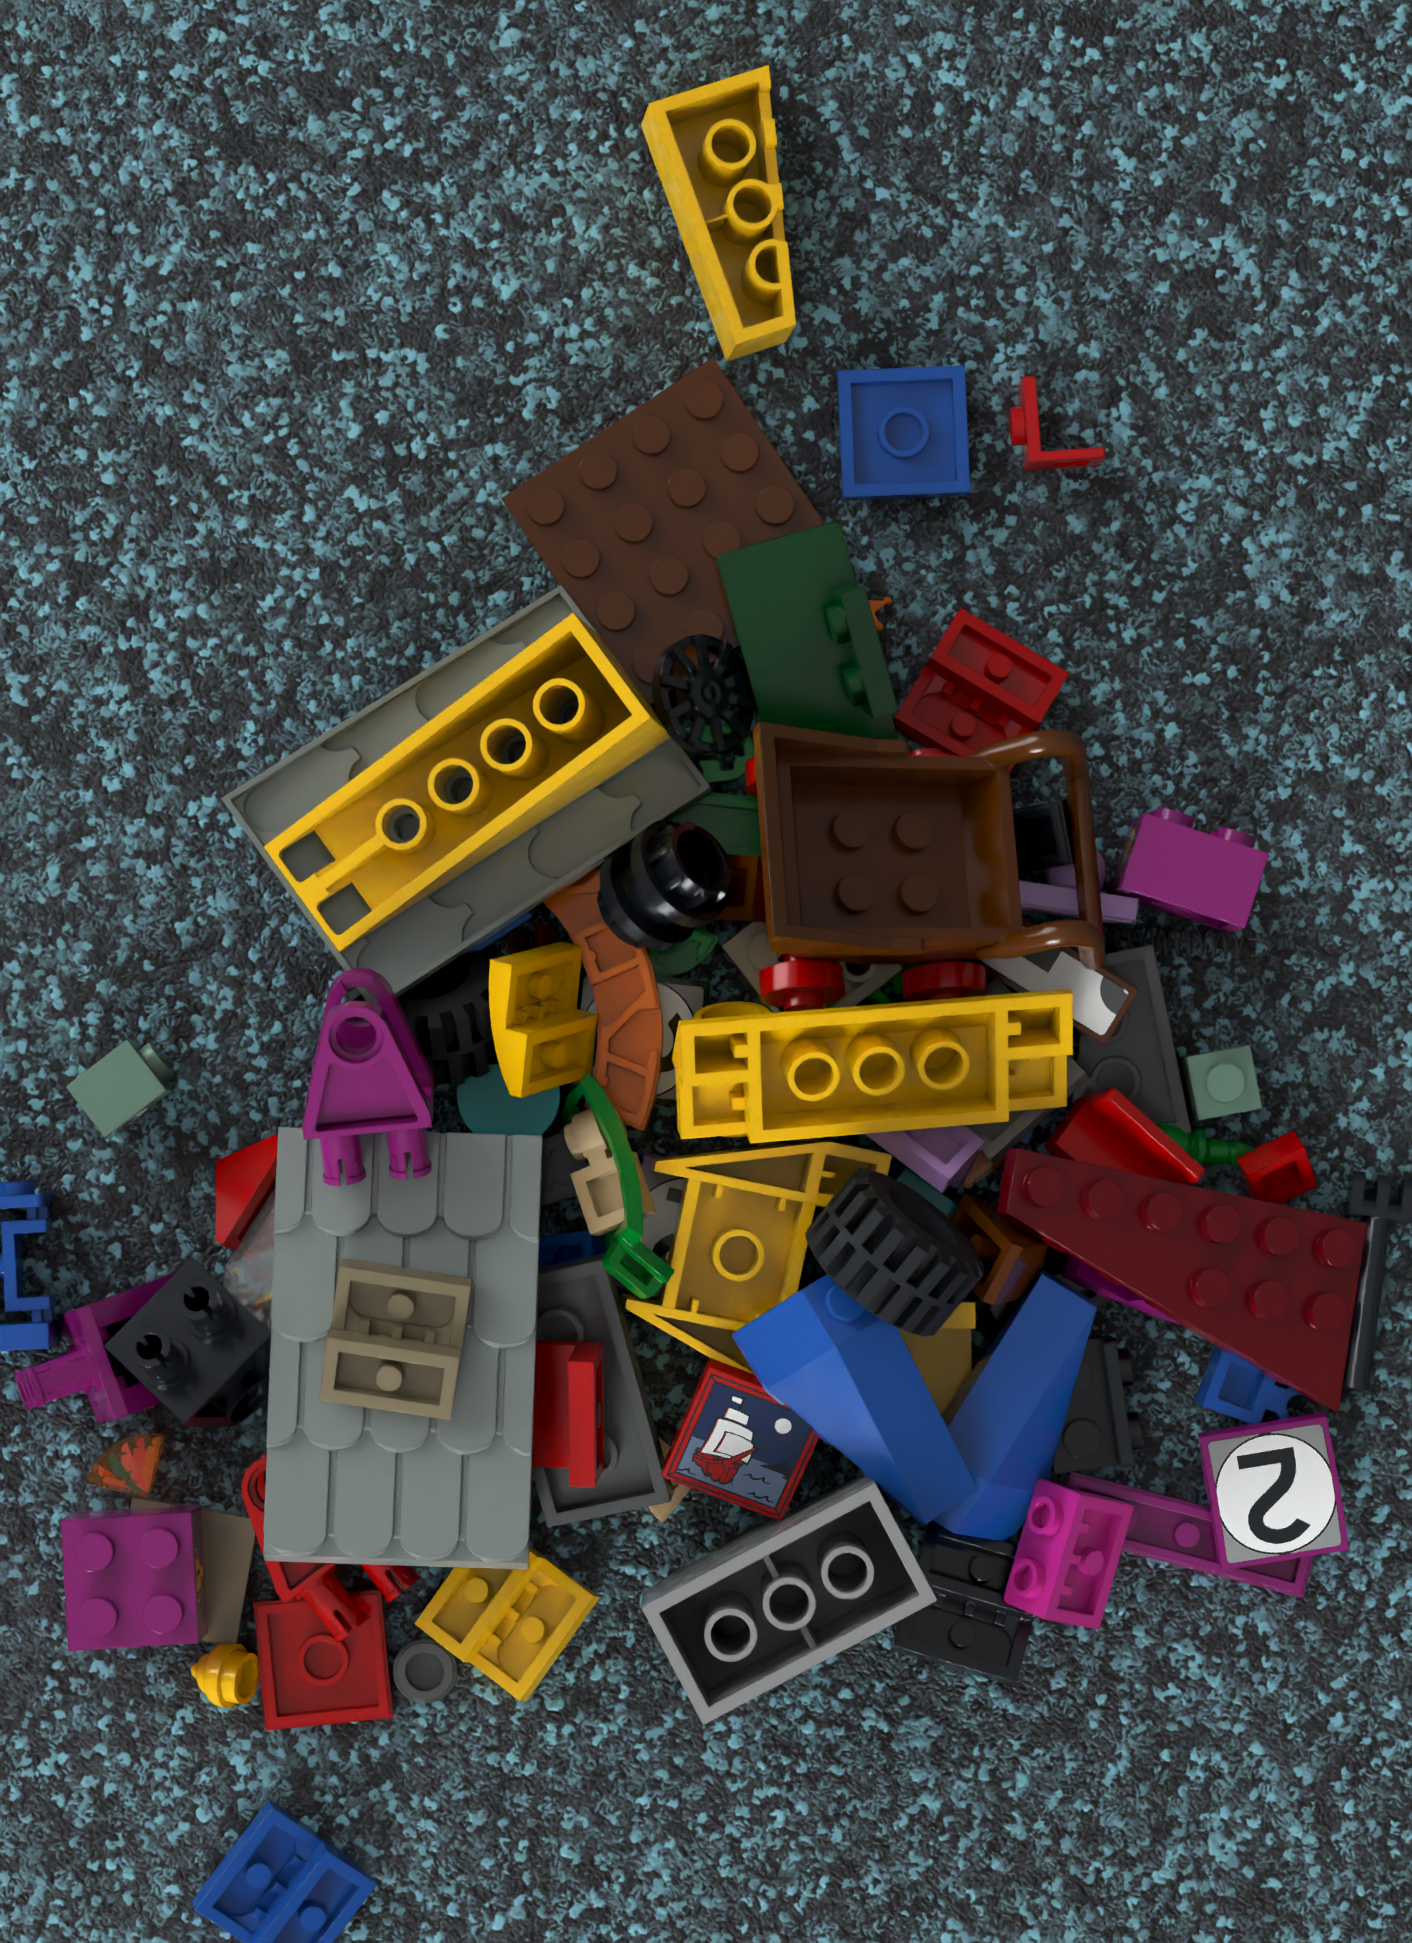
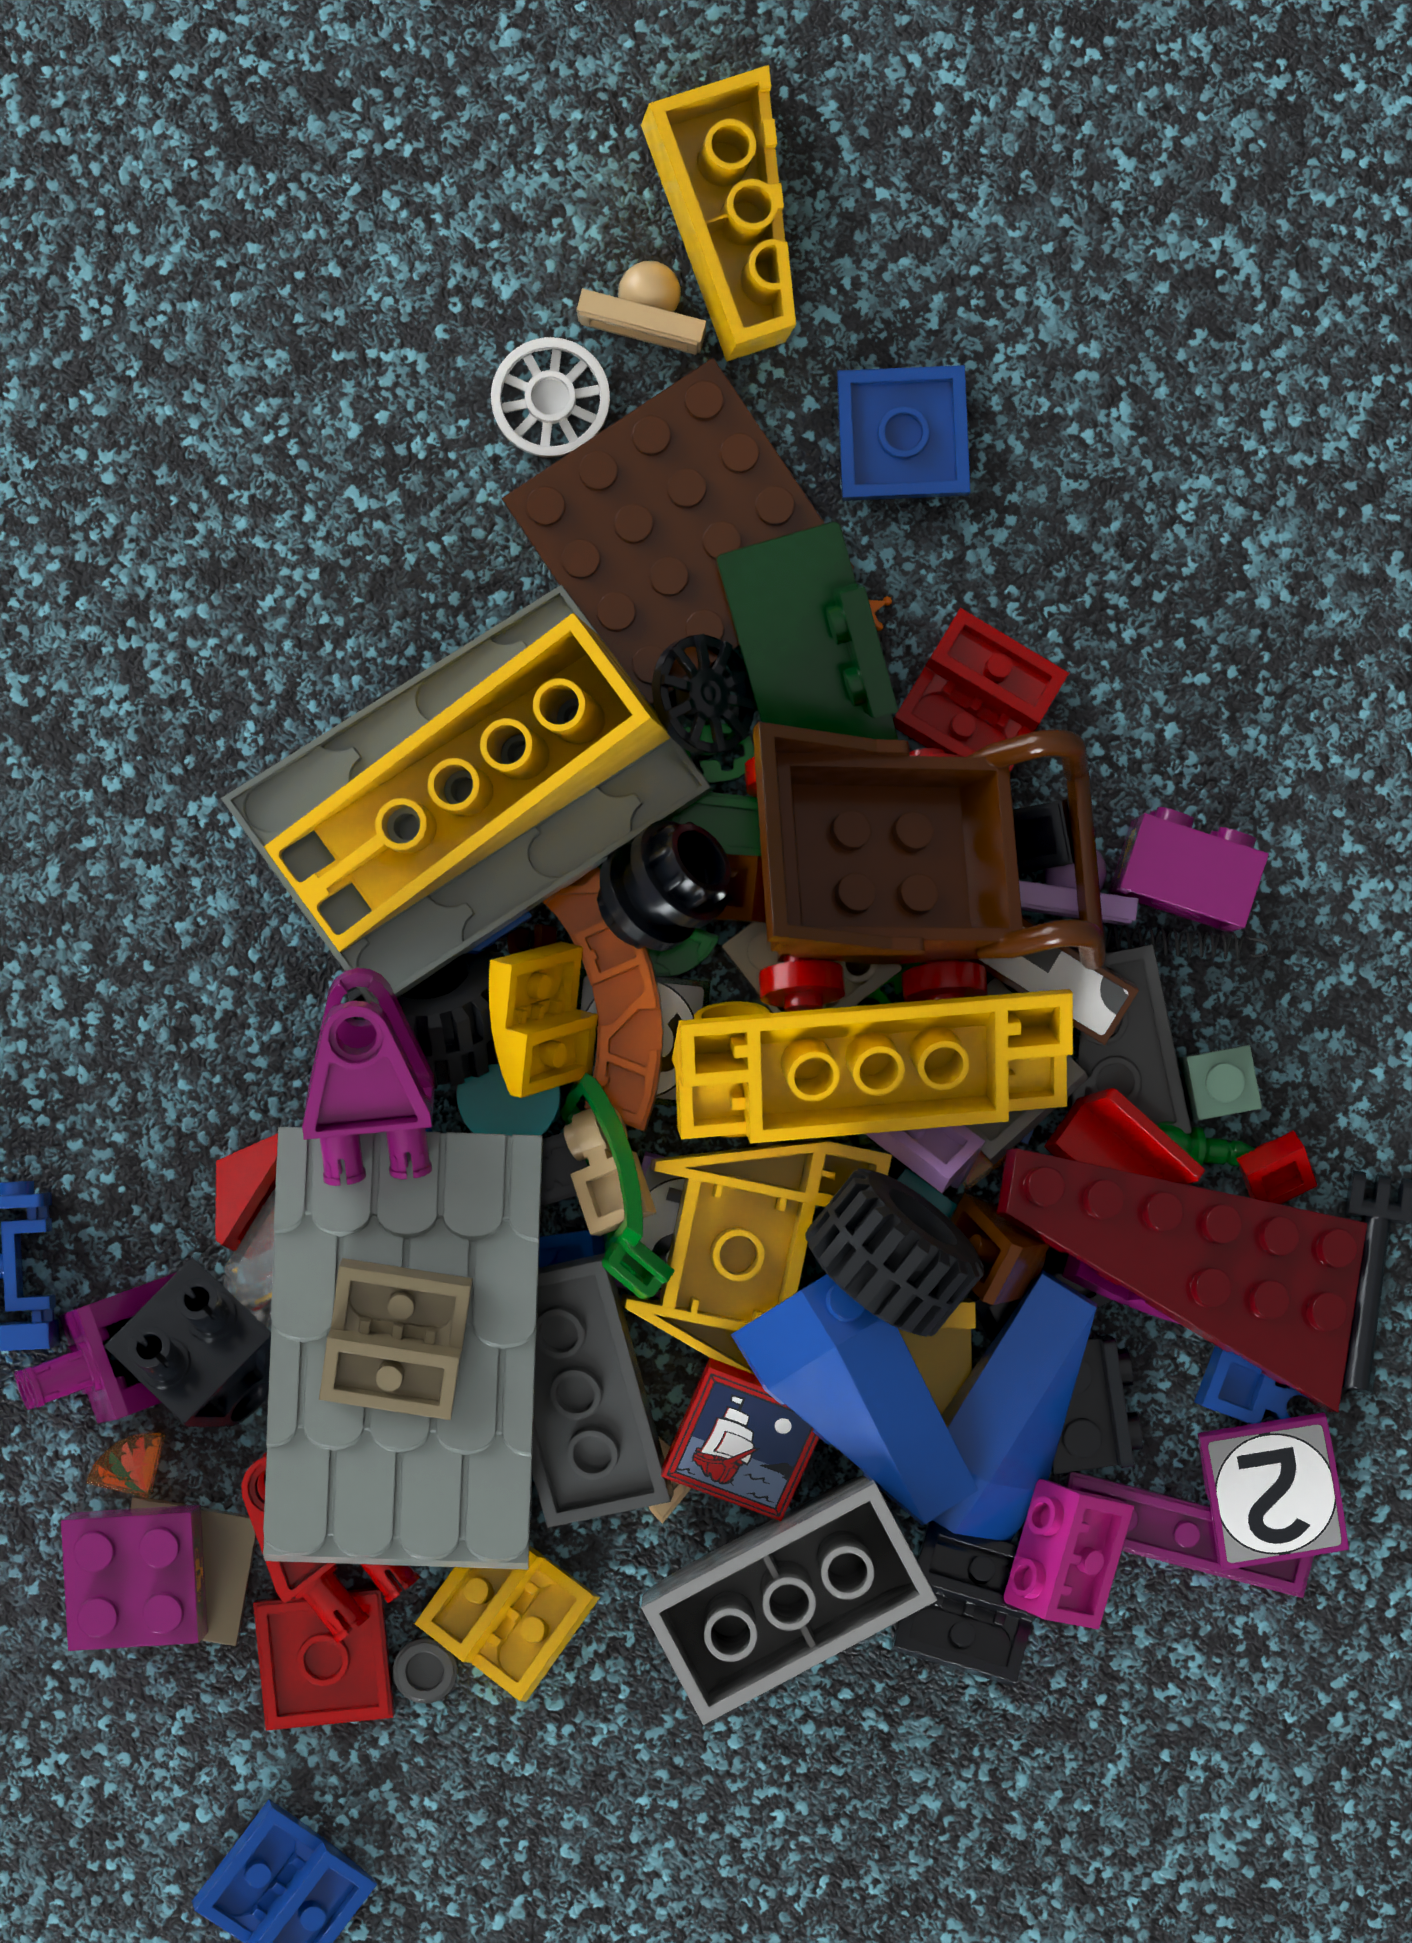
sand green brick [66,1039,174,1138] -> none
yellow plate [191,1642,260,1708] -> none
red panel [532,1340,605,1488] -> none
red bracket [1009,376,1106,472] -> none
none -> white wheel [491,337,610,458]
none -> tan tile [577,261,706,355]

